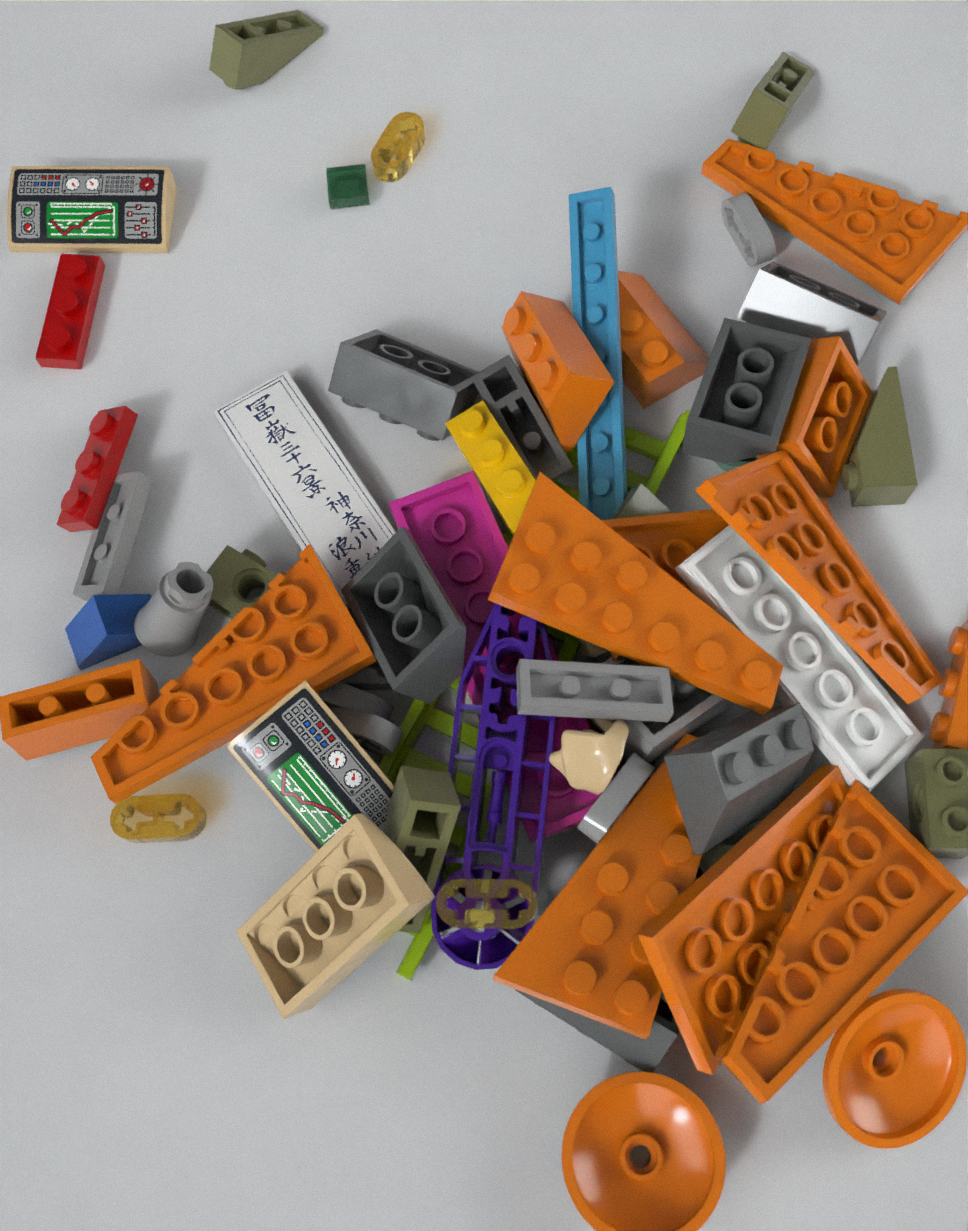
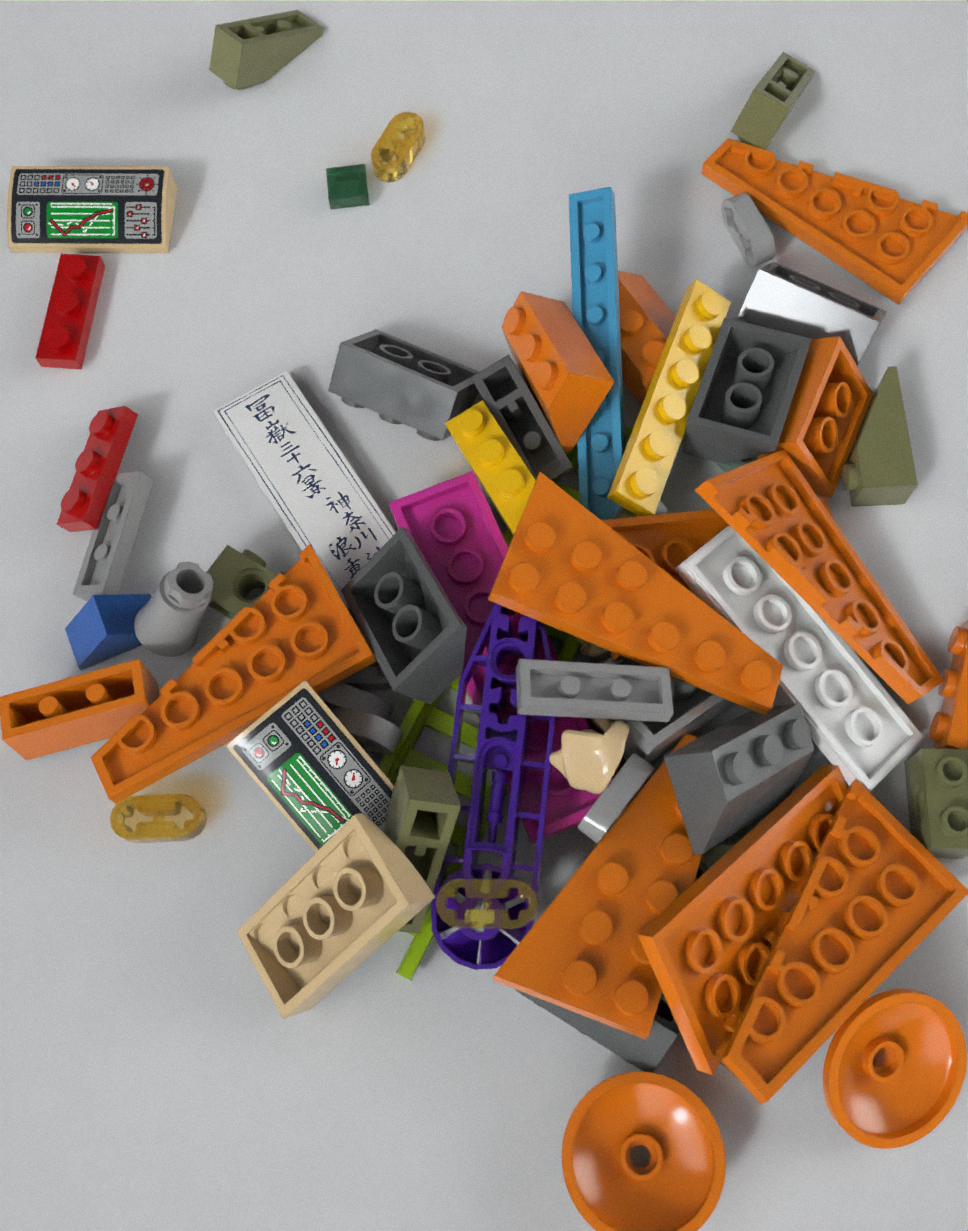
none -> yellow plate [607,279,731,516]

